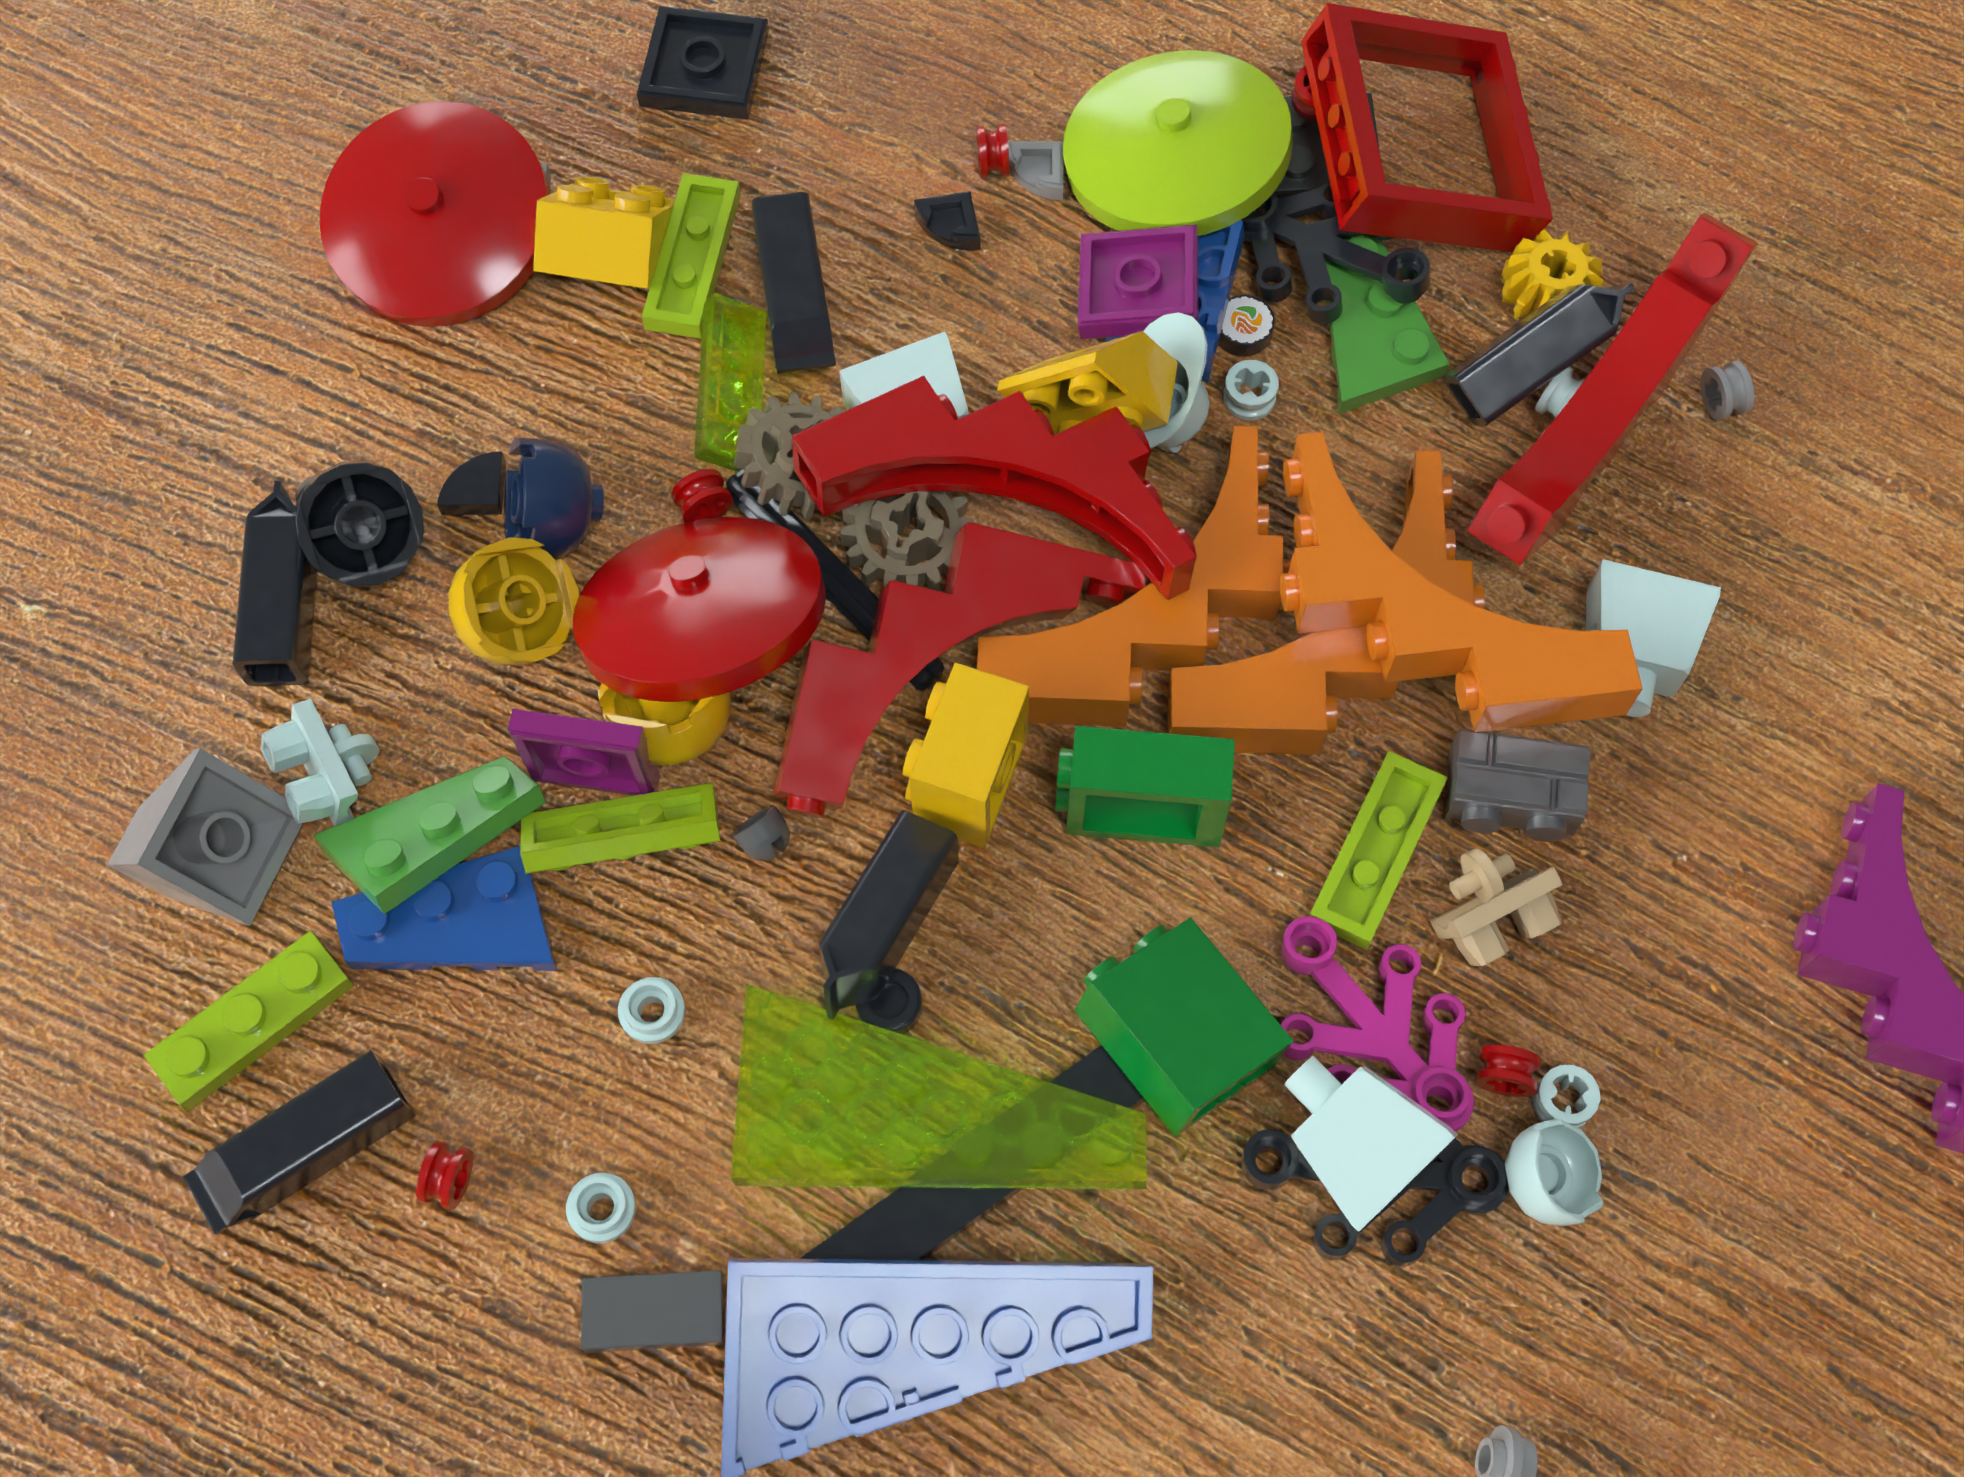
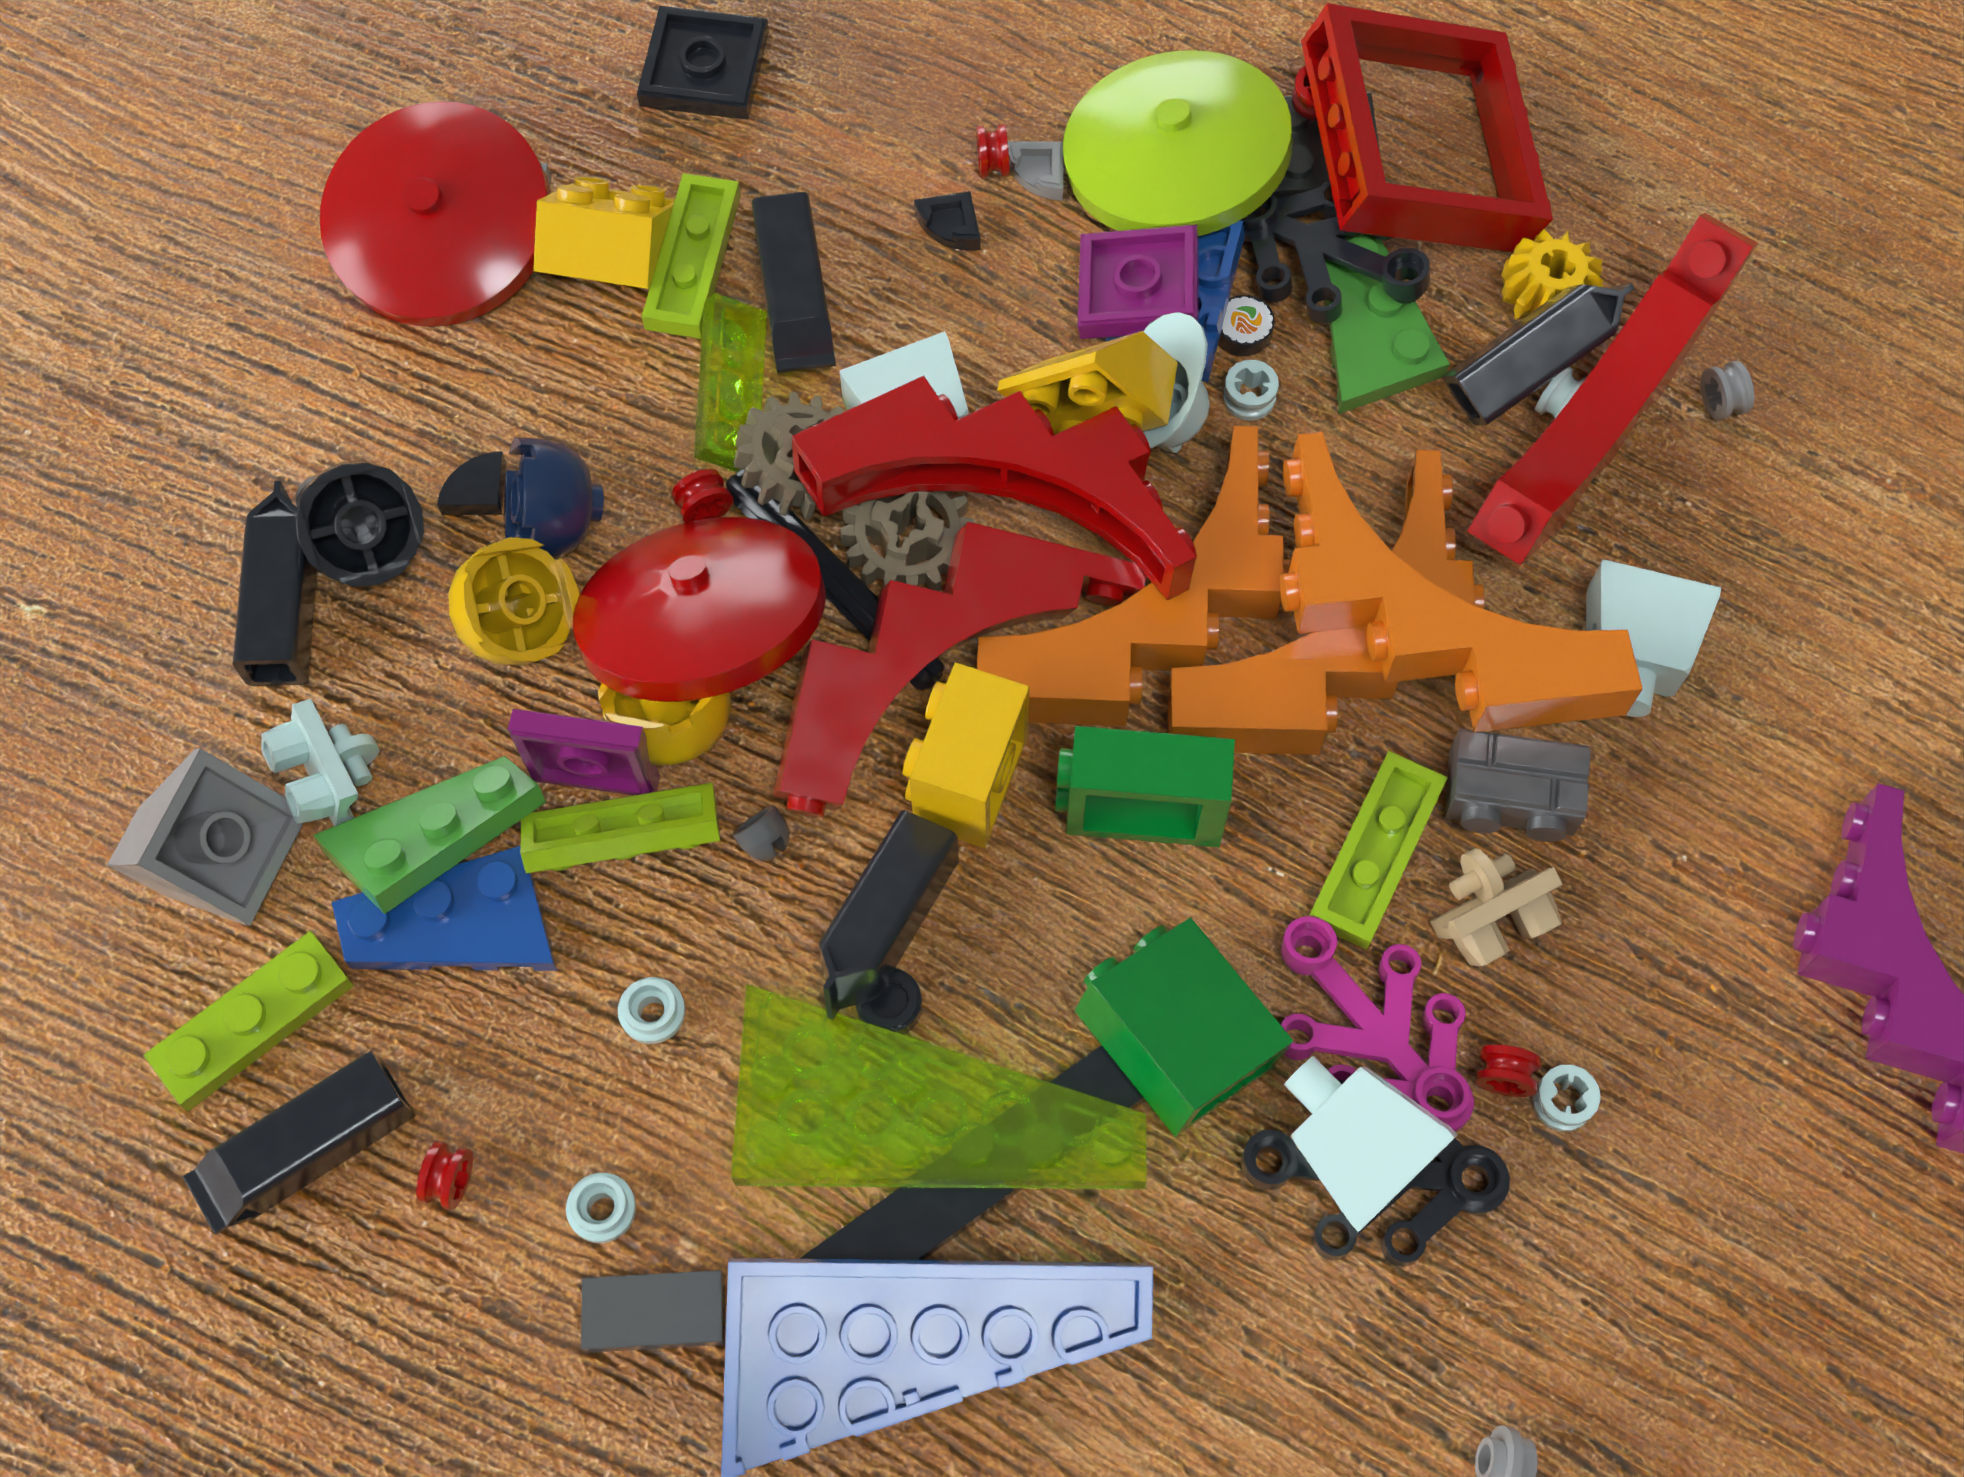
light aqua hair [1505,1118,1603,1226] -> none

